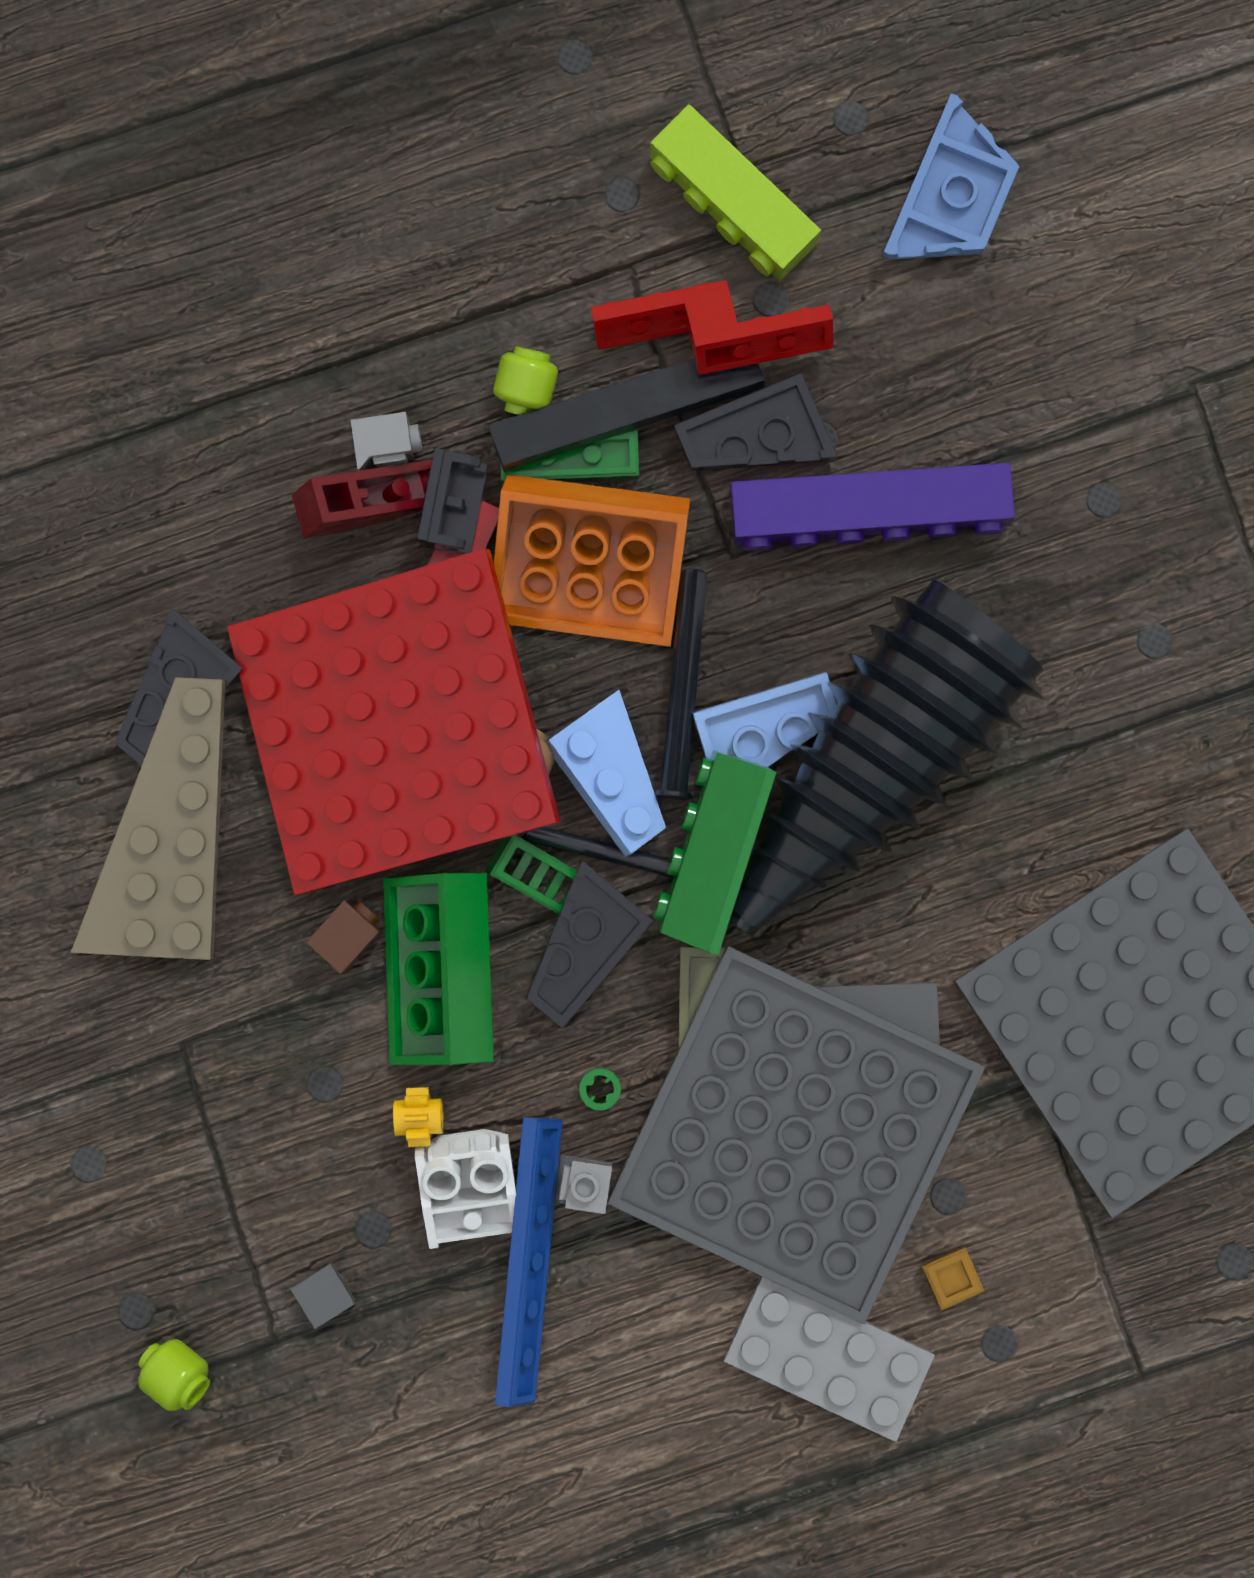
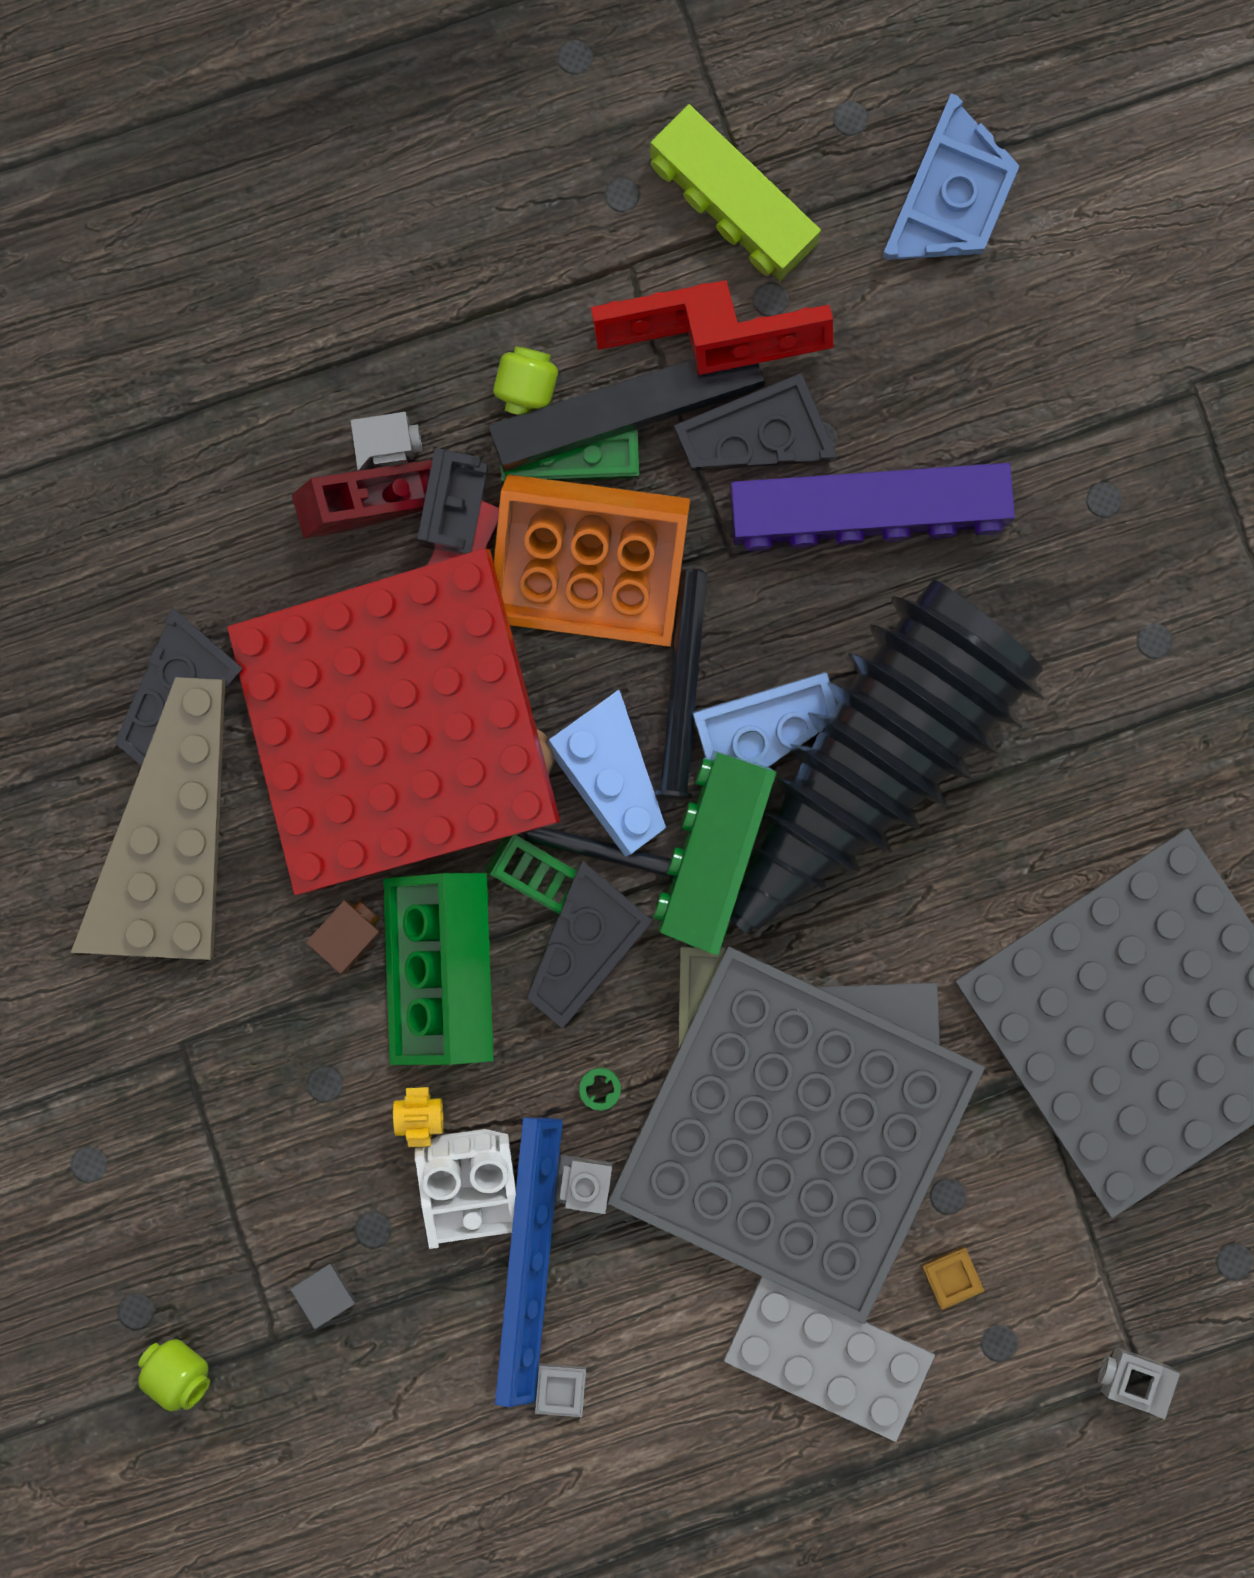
none -> light grey tile [535,1363,586,1417]
none -> light grey window [1098,1347,1180,1420]

